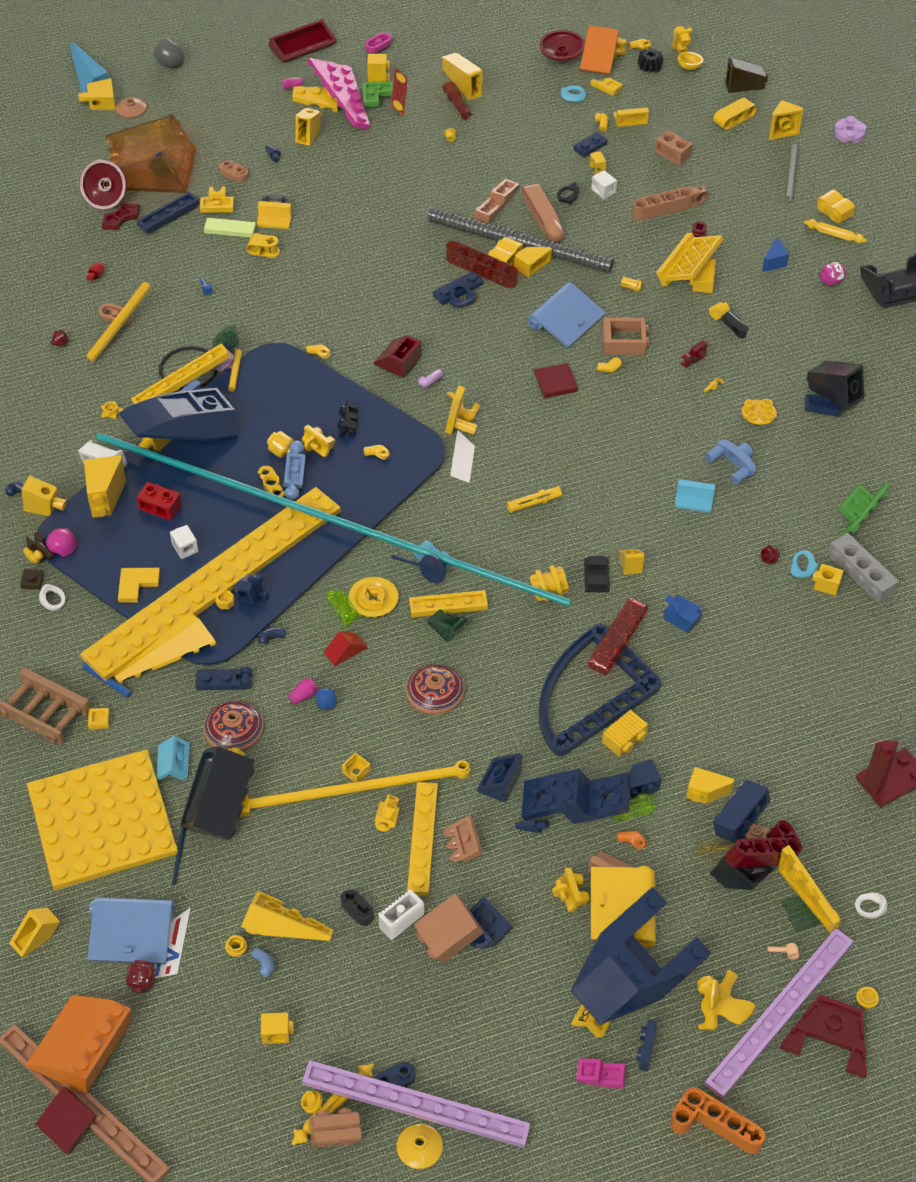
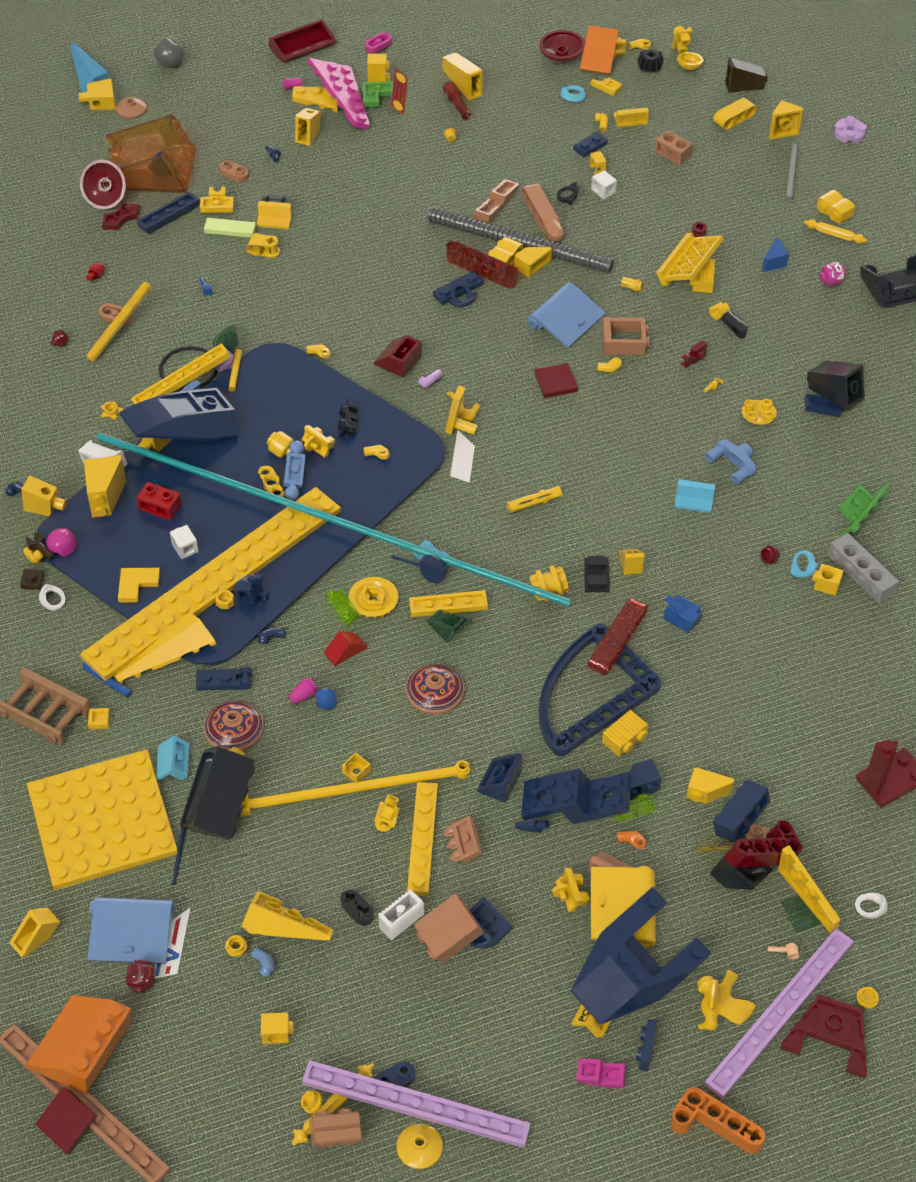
nougat piece [632,186,708,221] -> none

